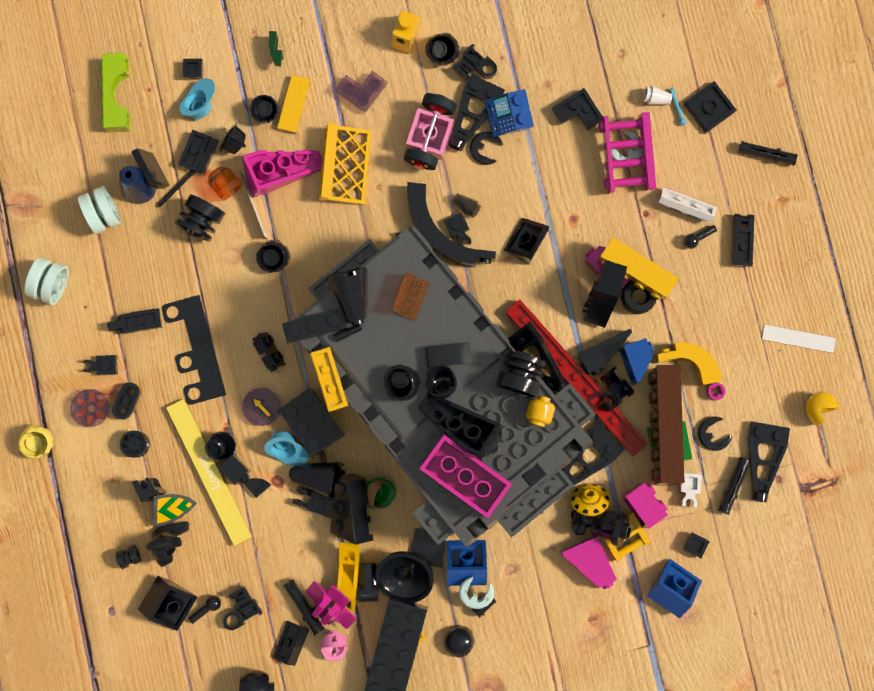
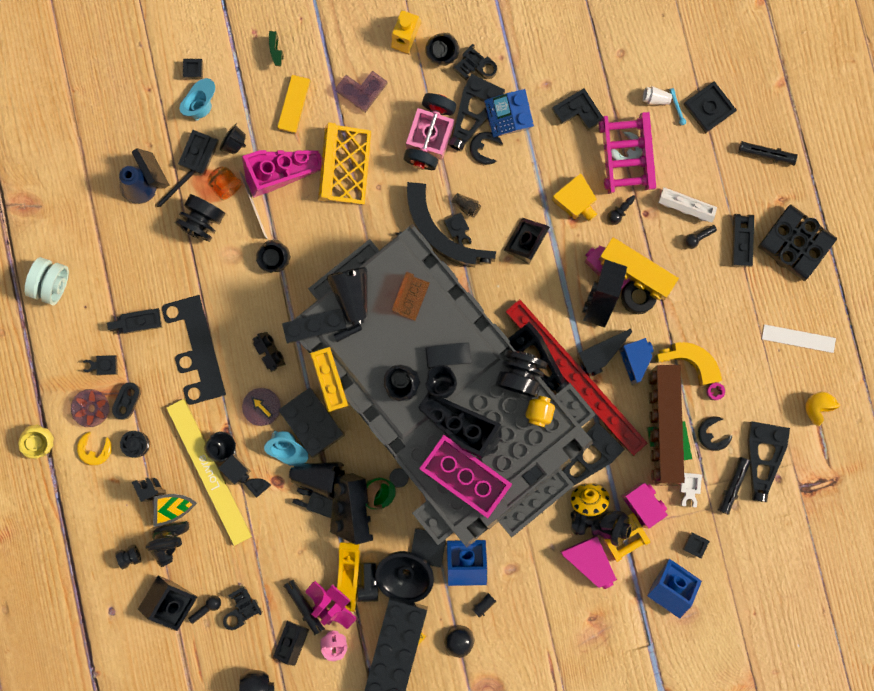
light aqua wheel [78,186,121,234] -> none
lime arch [99,53,130,133] -> none
black hair [249,95,279,124] -> none
light aqua head [459,576,494,609] -> none
black piece [599,367,634,412] -> none
none -> yellow head [77,432,112,466]
none -> black tile [389,468,409,488]
none -> yellow torso [552,173,597,222]
none -> black bar [607,195,636,225]
none -> black connector [758,204,837,282]

